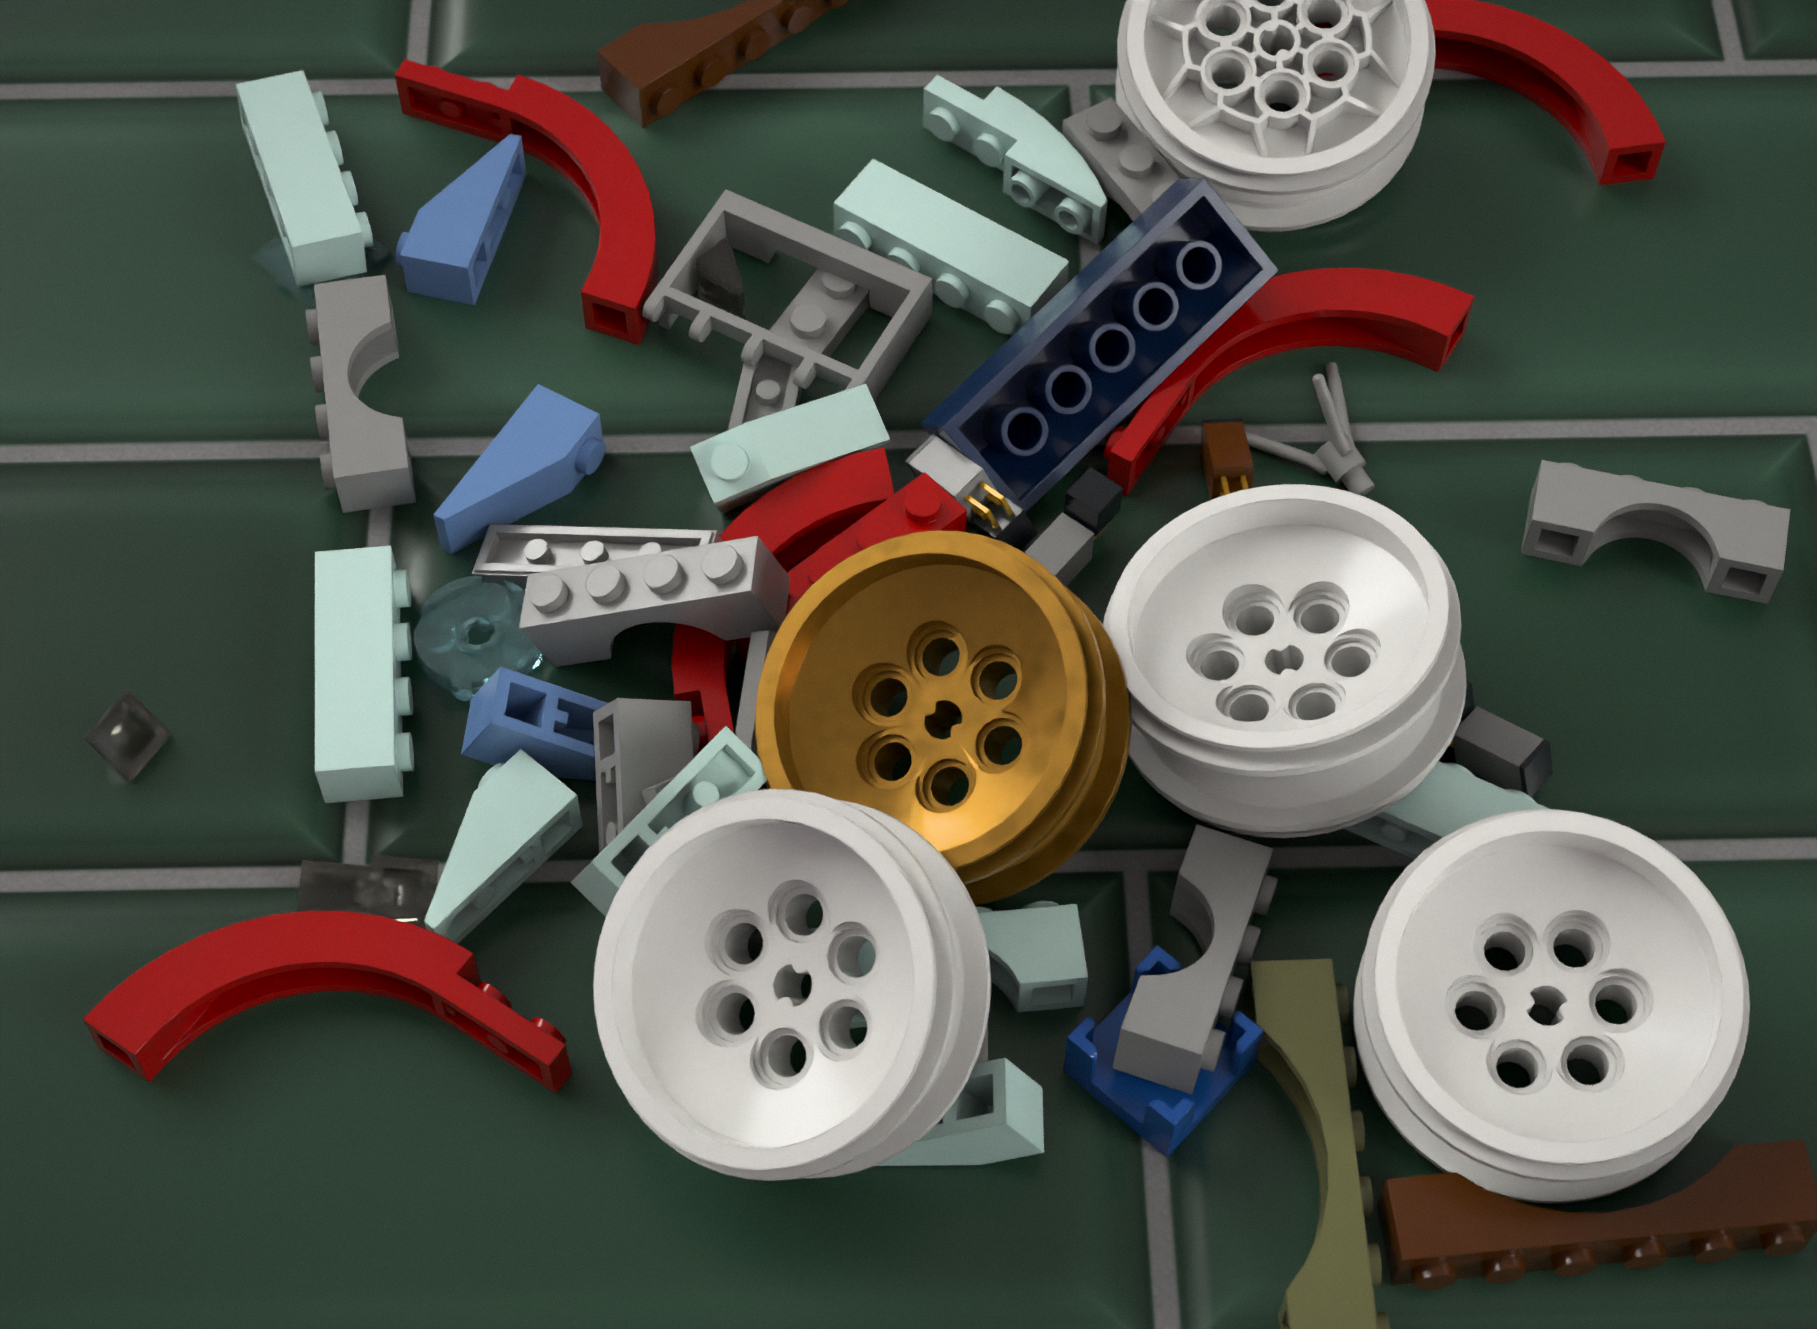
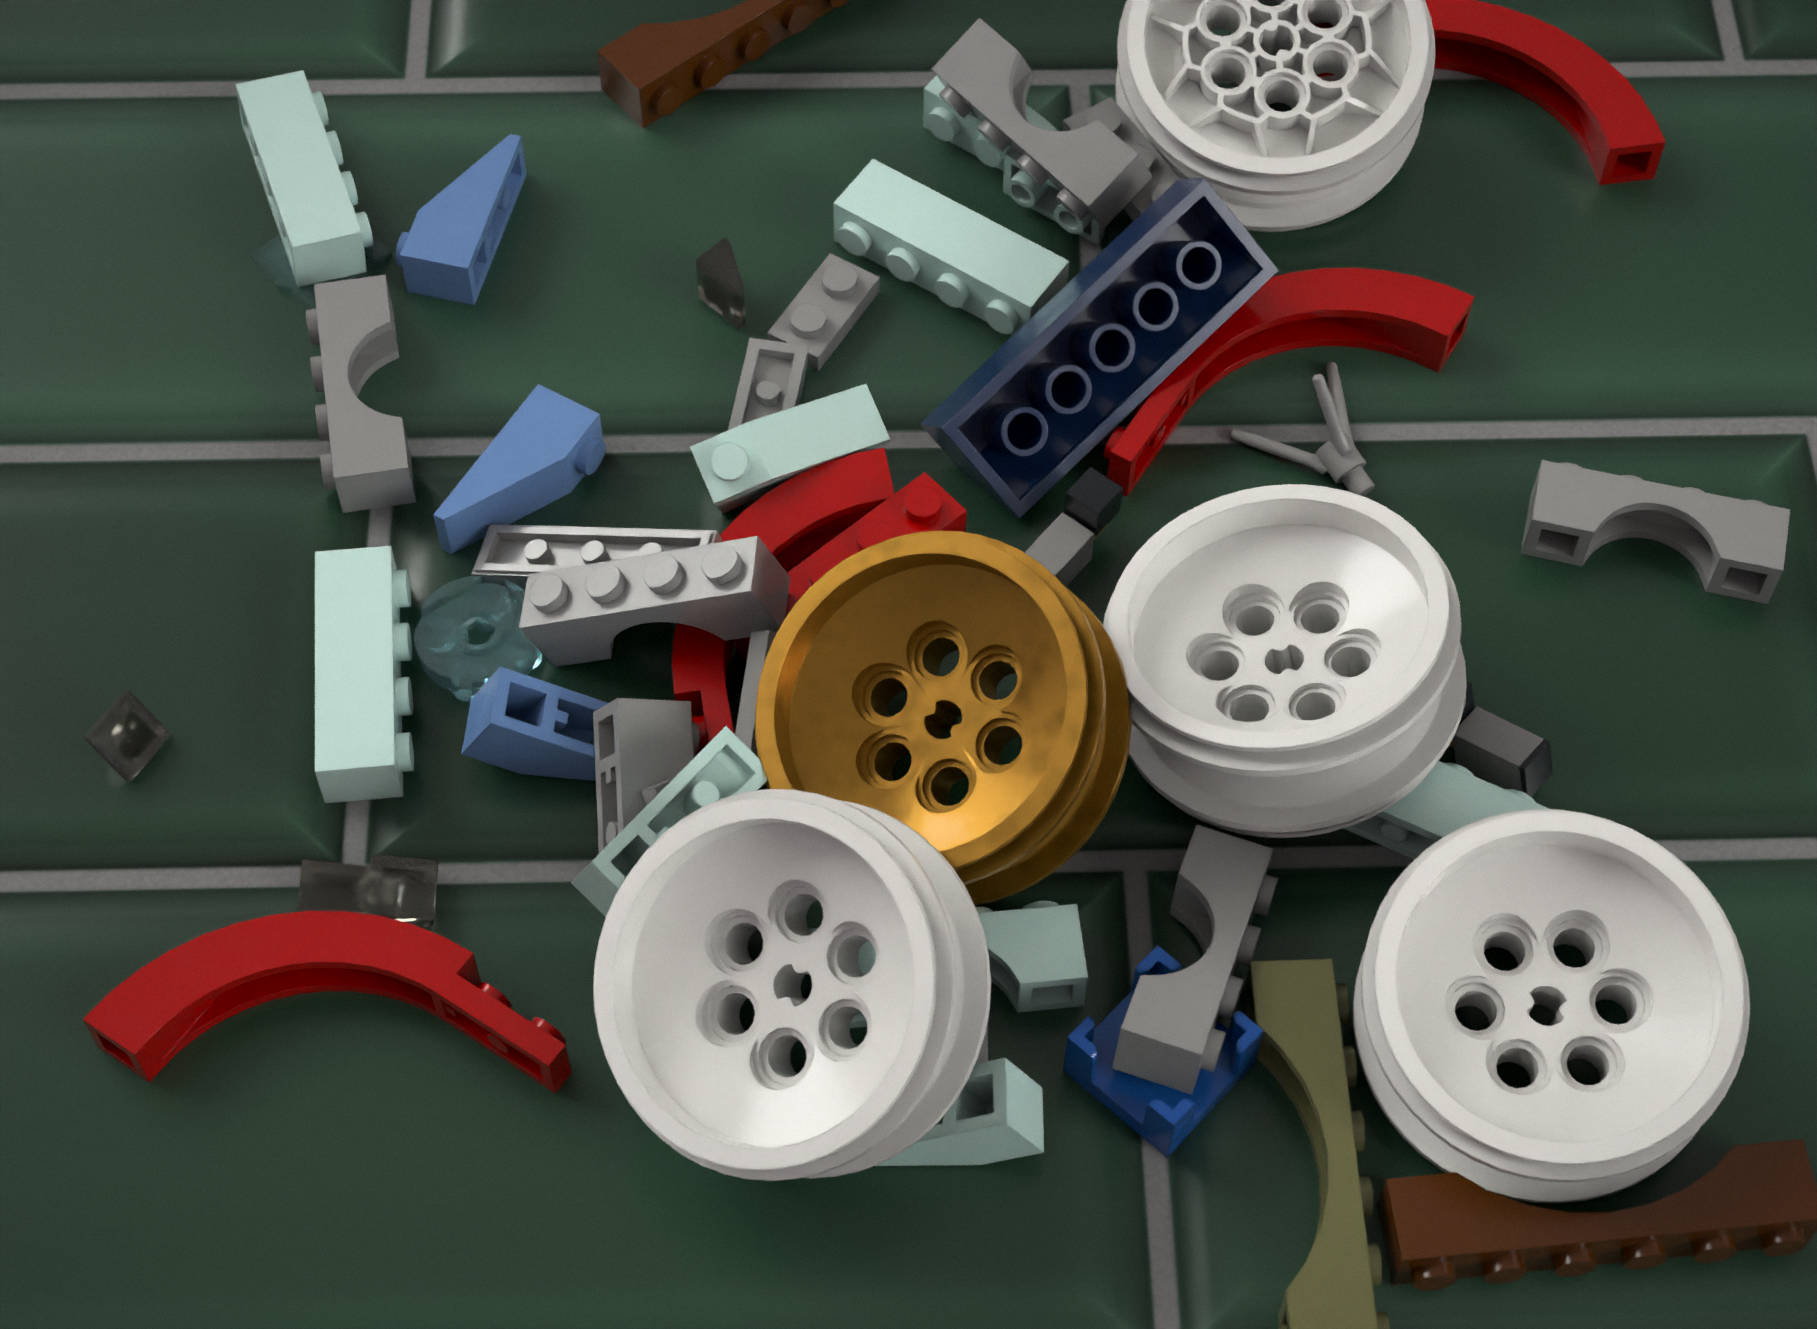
red arch [395,59,659,345] -> none
light aqua slope [424,749,583,944] -> none
light grey hinge [642,189,933,402] -> none
piece [905,434,1038,550] -> none
reddish brown piece [1200,418,1254,500] -> none
none -> light grey arch [932,18,1153,228]

